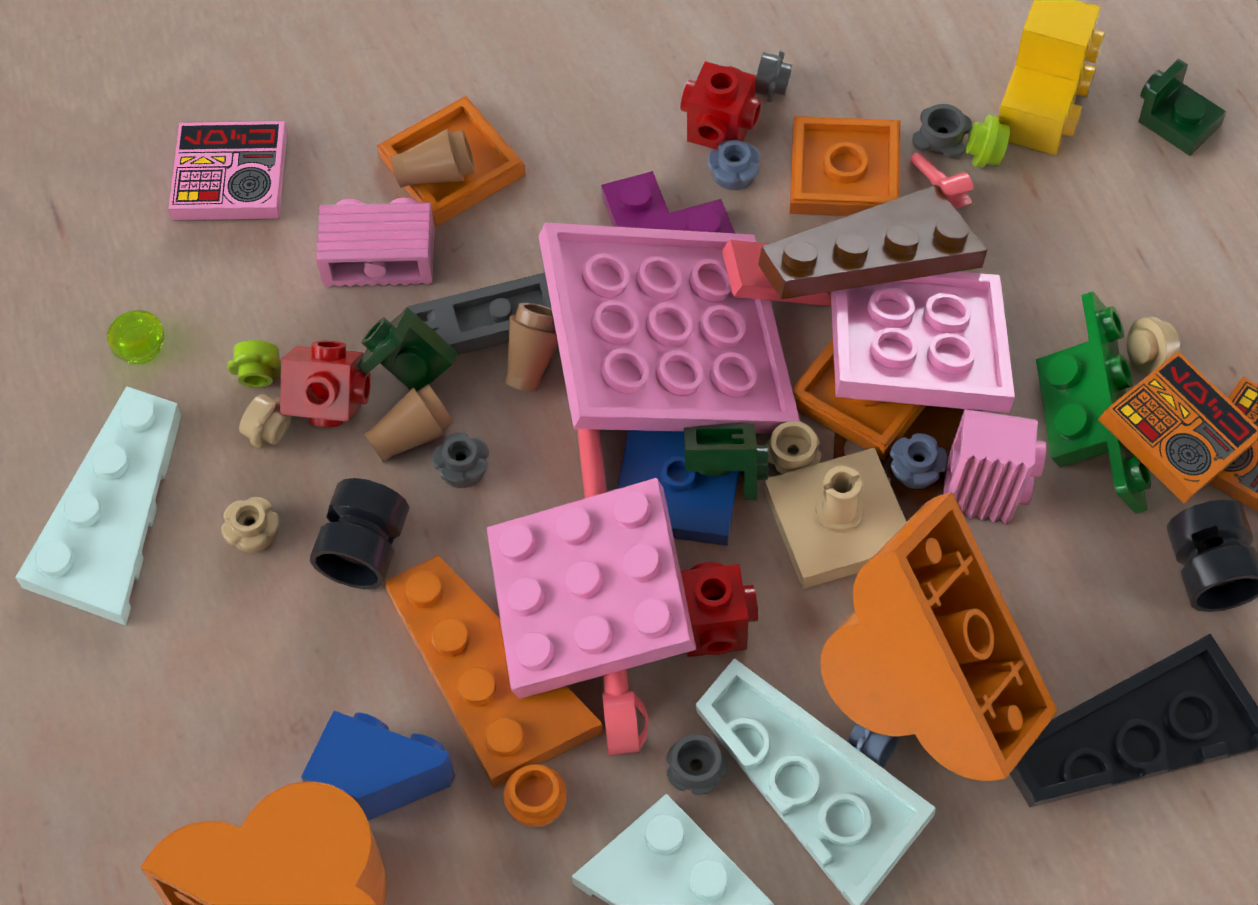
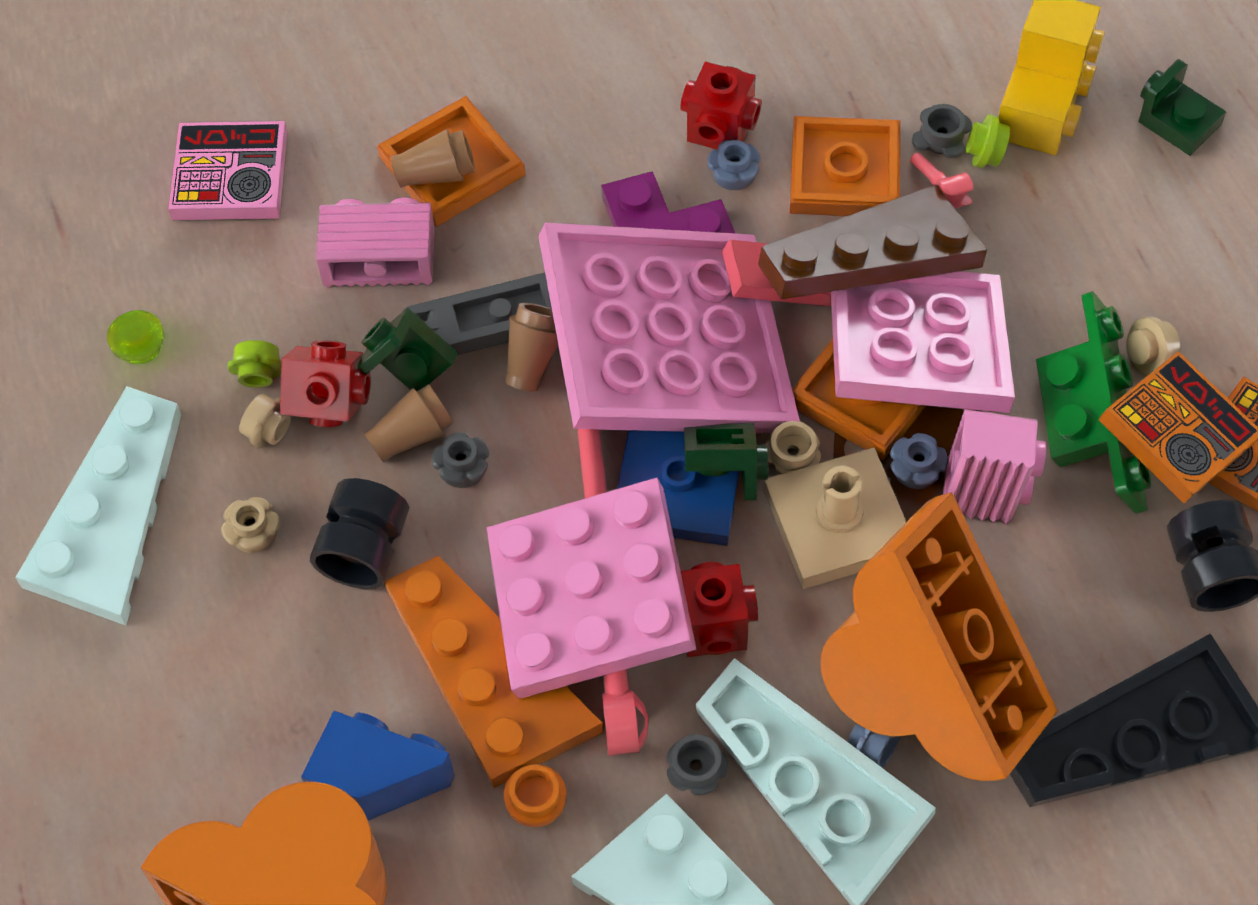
dark grey plate [755,50,793,102] -> none

